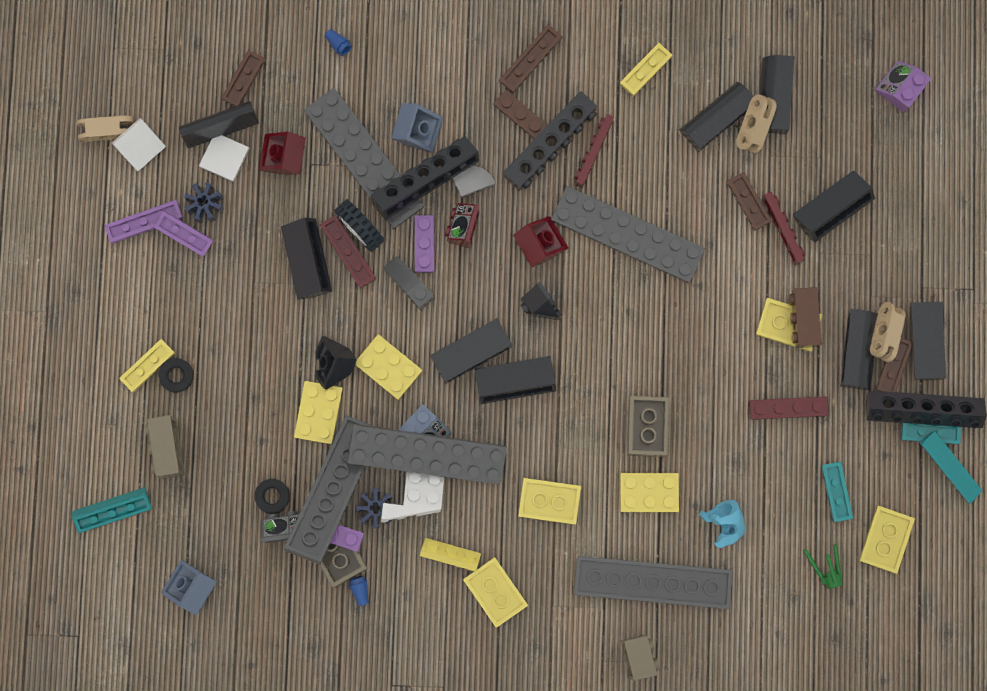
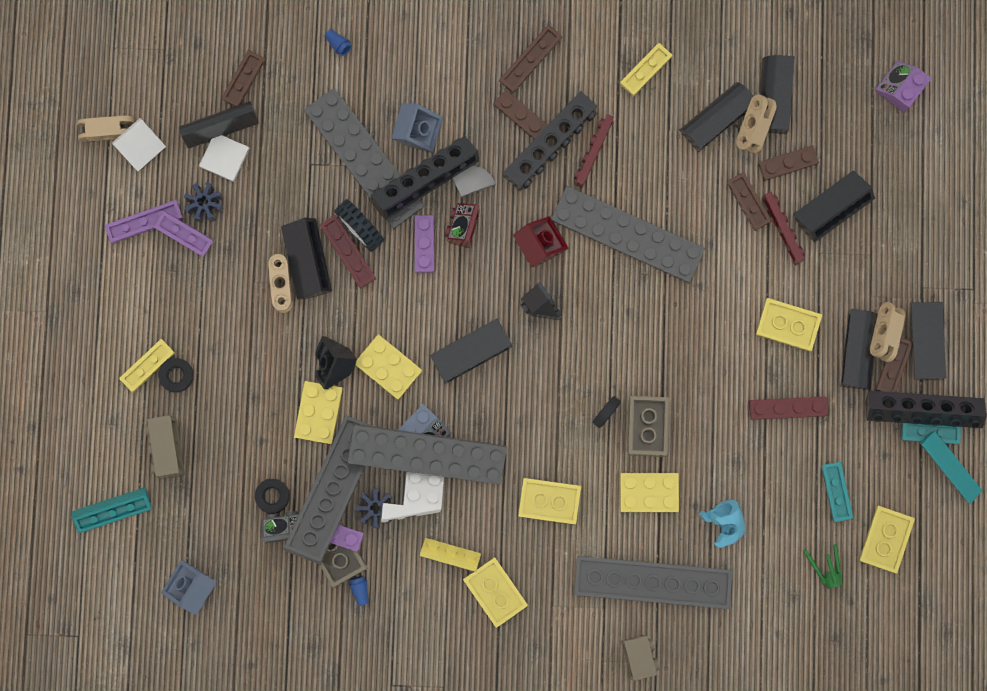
dark red slope [259,131,306,175] -> none
dark grey slope [383,256,435,311] -> none
black brick [475,356,556,404] -> none
reddish brown brick [789,287,822,348] -> none
none -> tan piece [268,254,293,313]
none -> black tyre [593,396,621,428]
none -> reddish brown plate [758,145,819,181]

